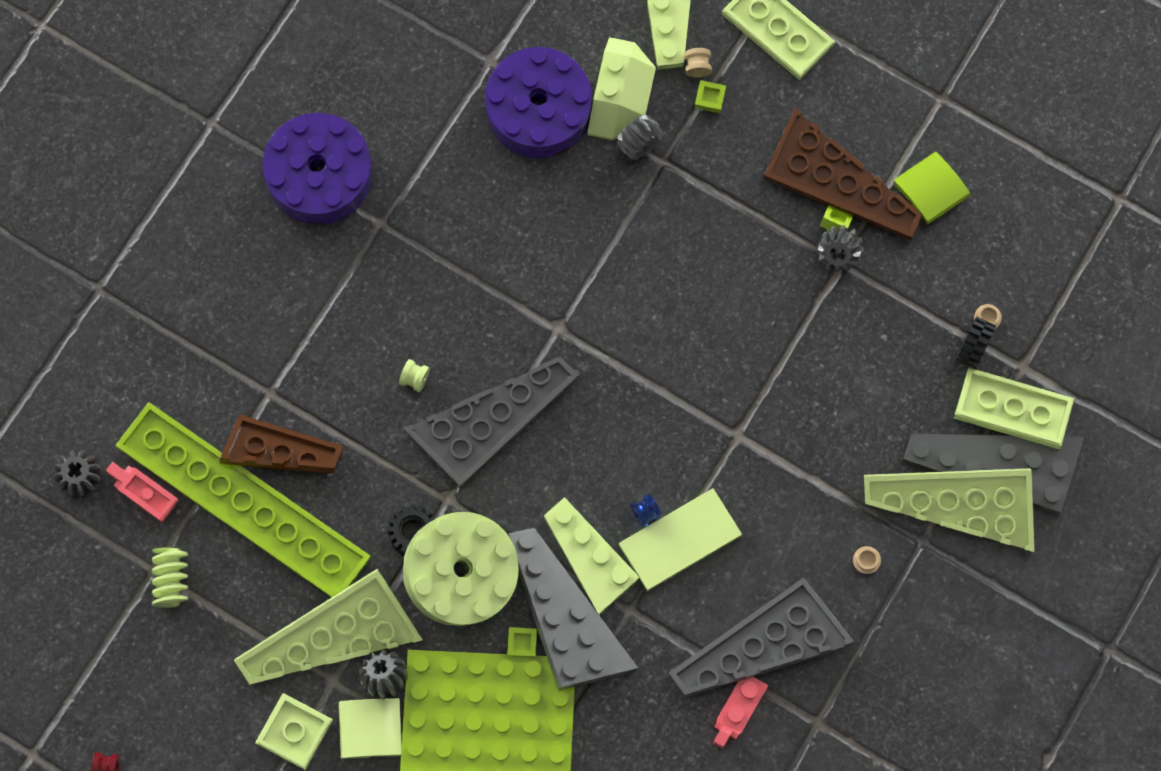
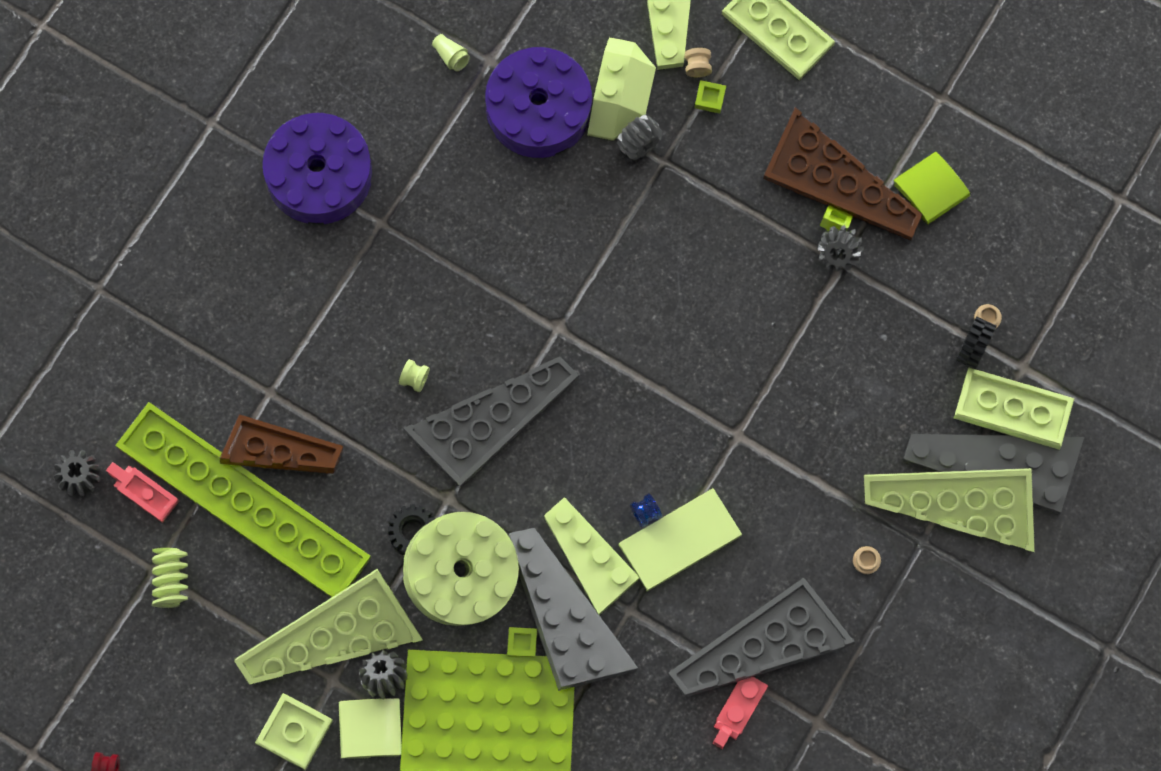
none -> yellowish green cone [432,34,470,71]

